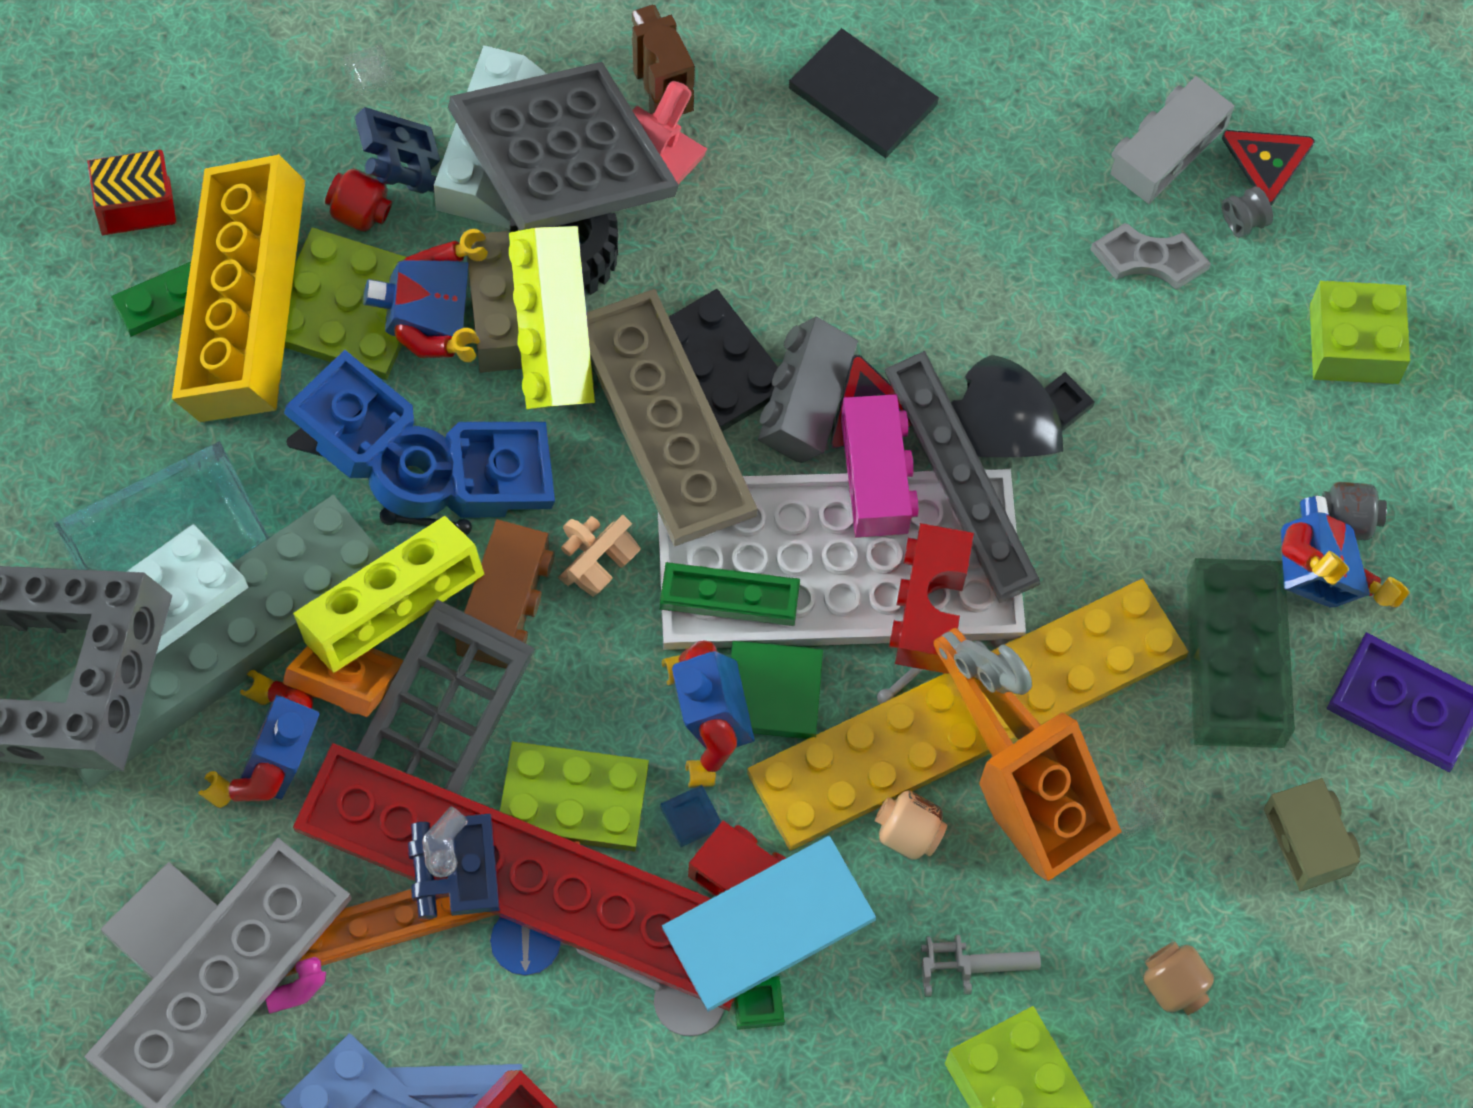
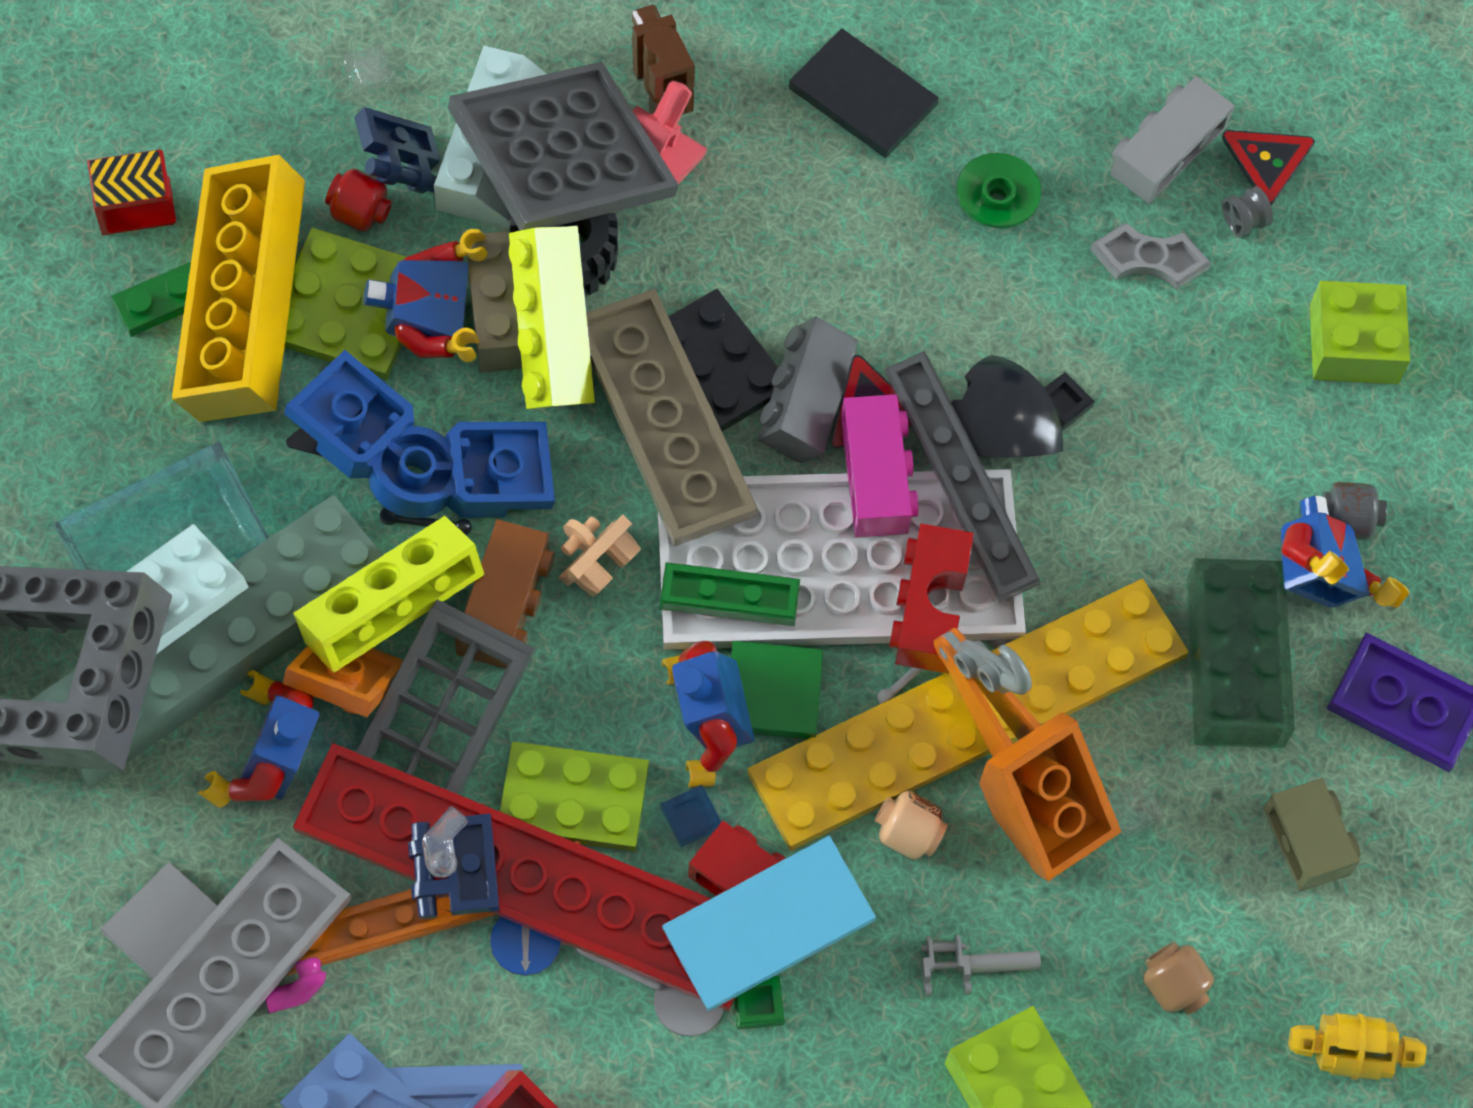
none -> green dish [956,153,1041,228]
none -> yellow piece [1288,1013,1427,1080]

